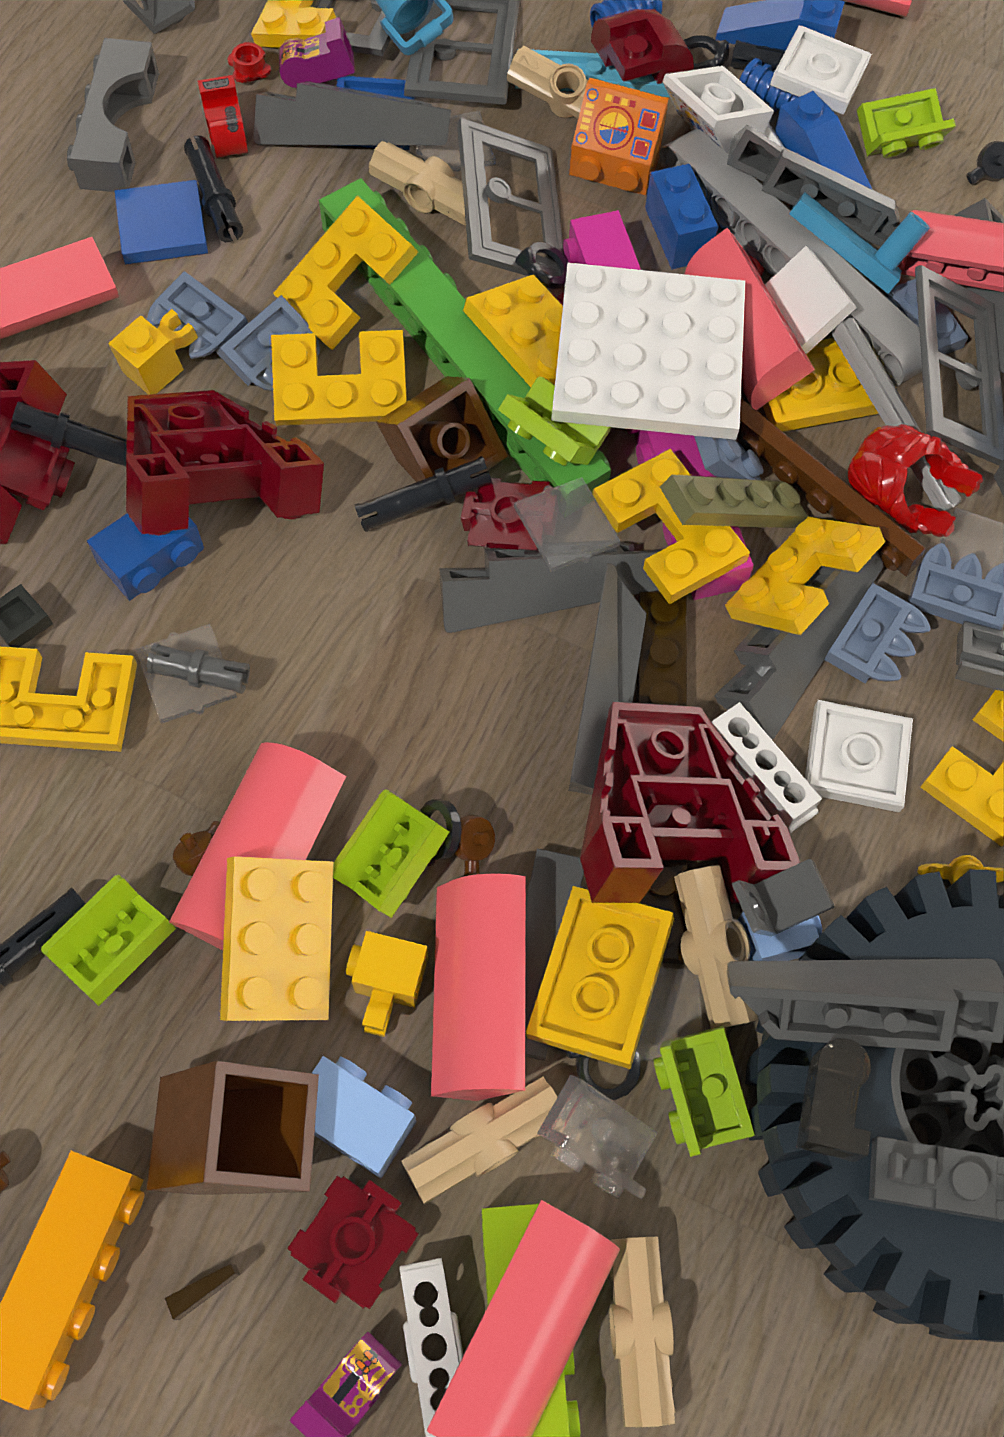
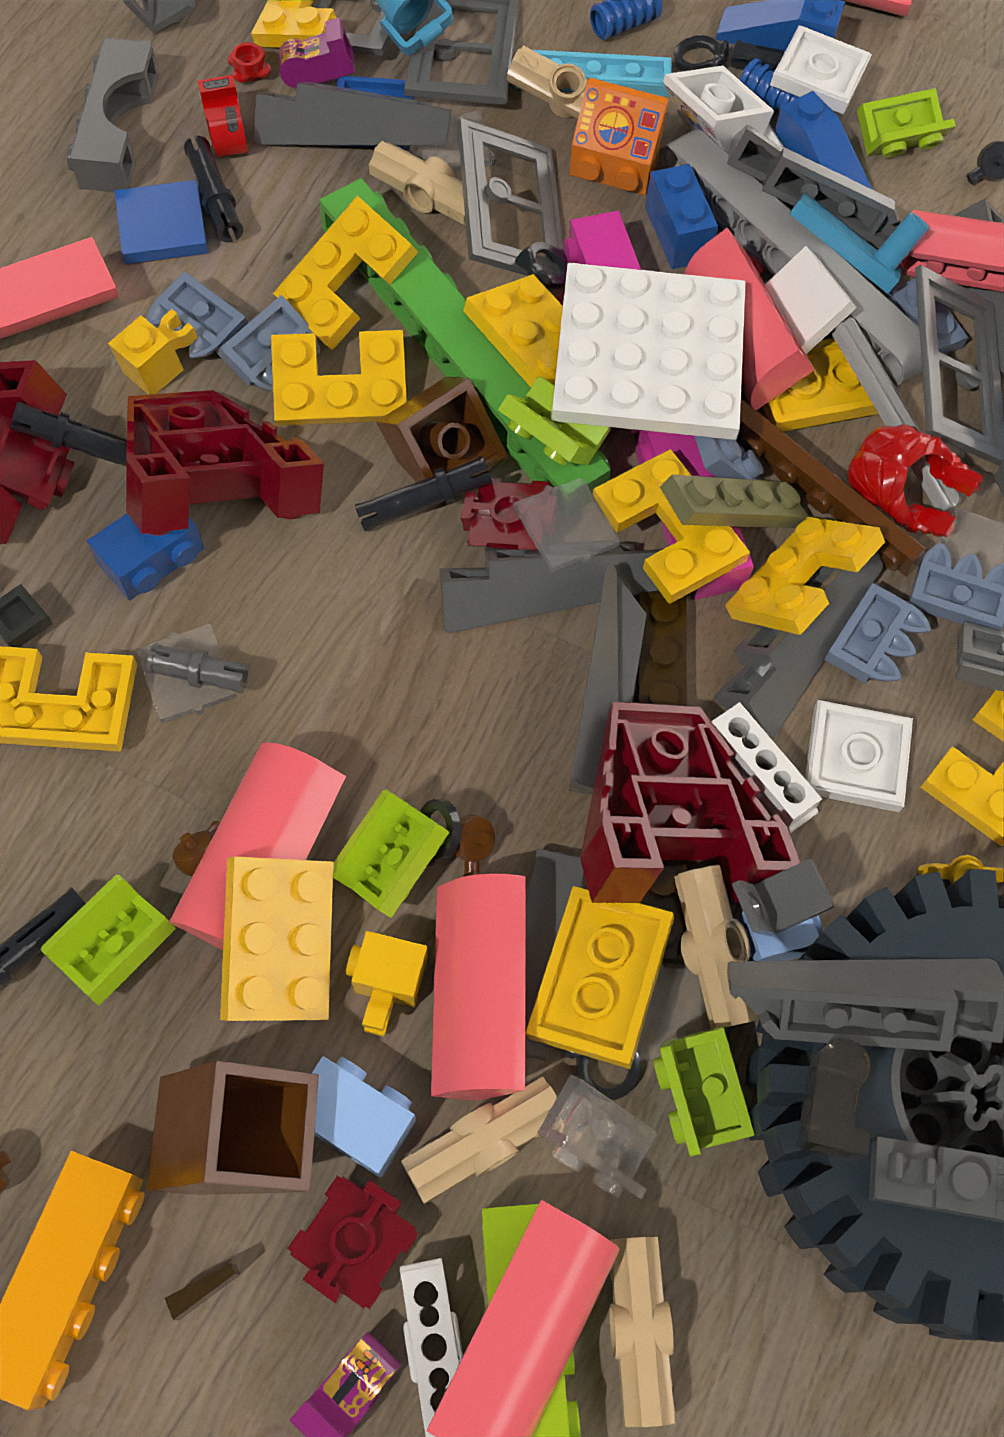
dark red brick [591,9,694,84] -> none

